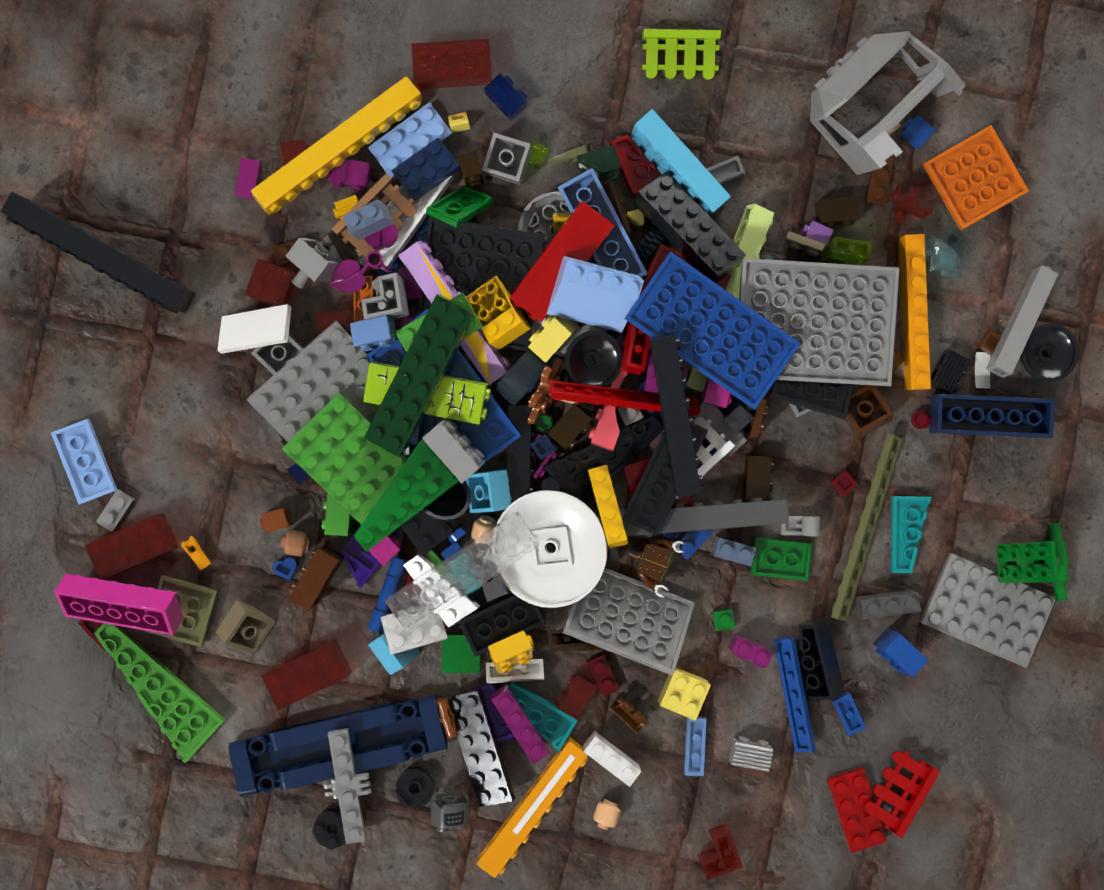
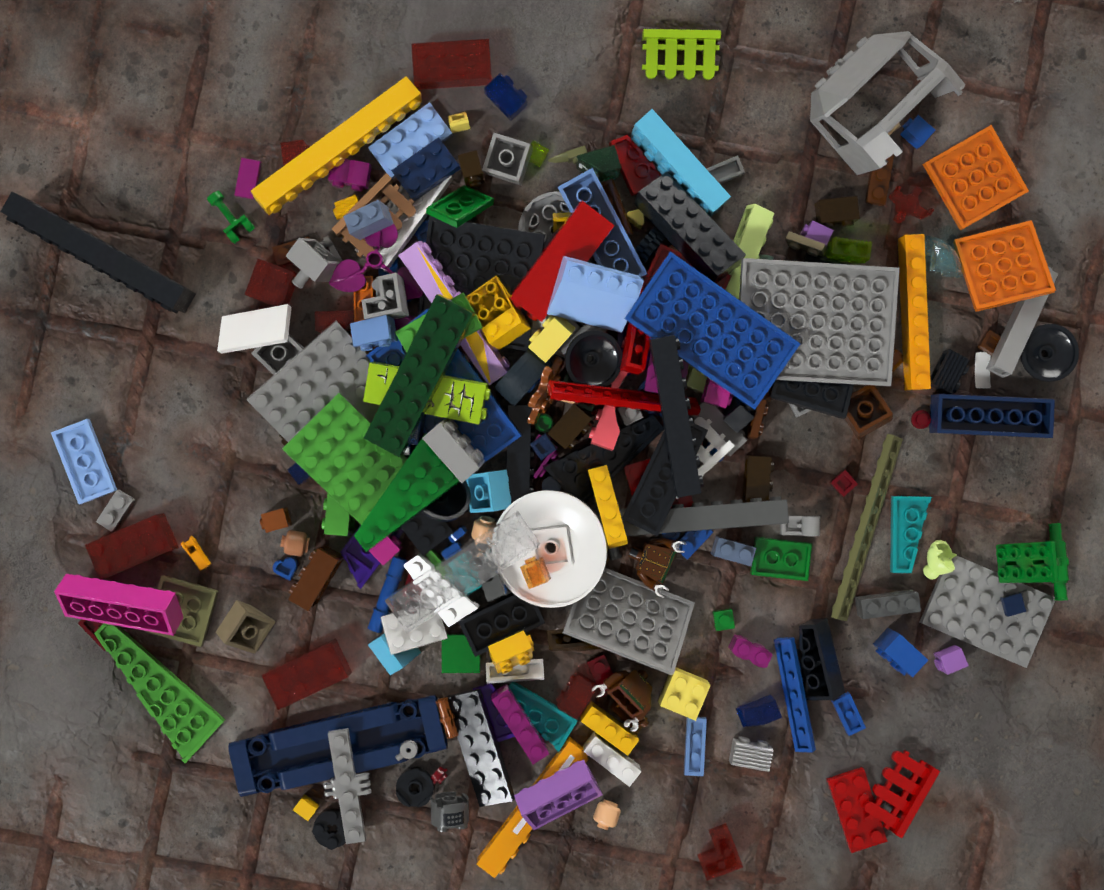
none -> green bar [207,191,255,244]
none -> yellow slope [293,794,319,821]
none -> light grey piece [395,740,418,761]
none -> dark red plate [431,766,448,785]
none -> medium lavender slope [514,759,603,830]
none -> clear orange brick [520,556,551,589]
none -> yellow brick [580,701,639,756]
none -> reddish brown torso [592,669,653,732]
none -> clear blue slope [735,694,782,727]
none -> yellowish green piece [923,540,957,580]
none -> medium lavender brick [934,645,969,675]
none -> orange plate [953,220,1056,312]
none -> dark blue tile [1000,592,1026,617]

